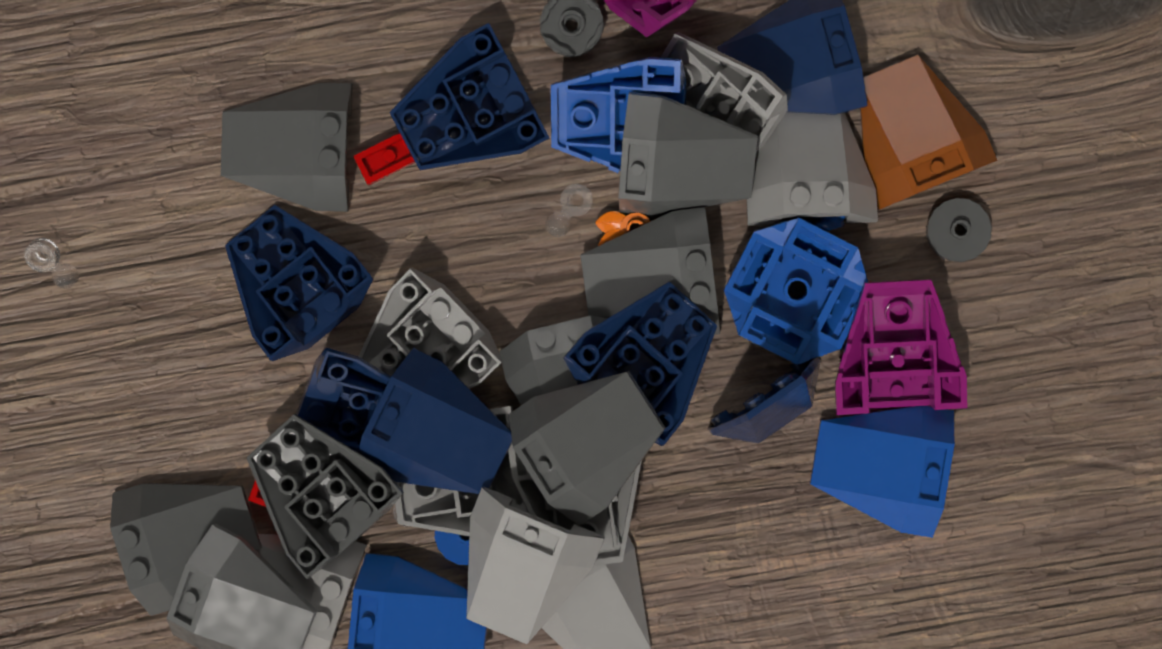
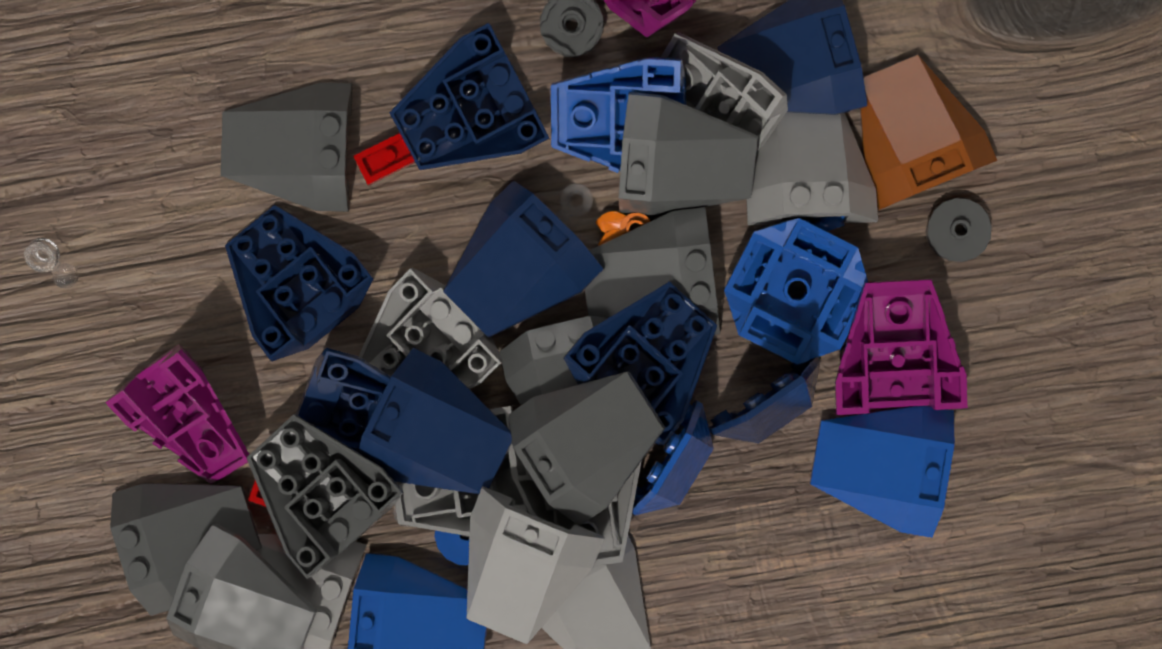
none -> magenta wedge [105,344,250,484]
none -> dark blue wedge [443,181,604,338]
none -> blue wedge [632,400,714,515]

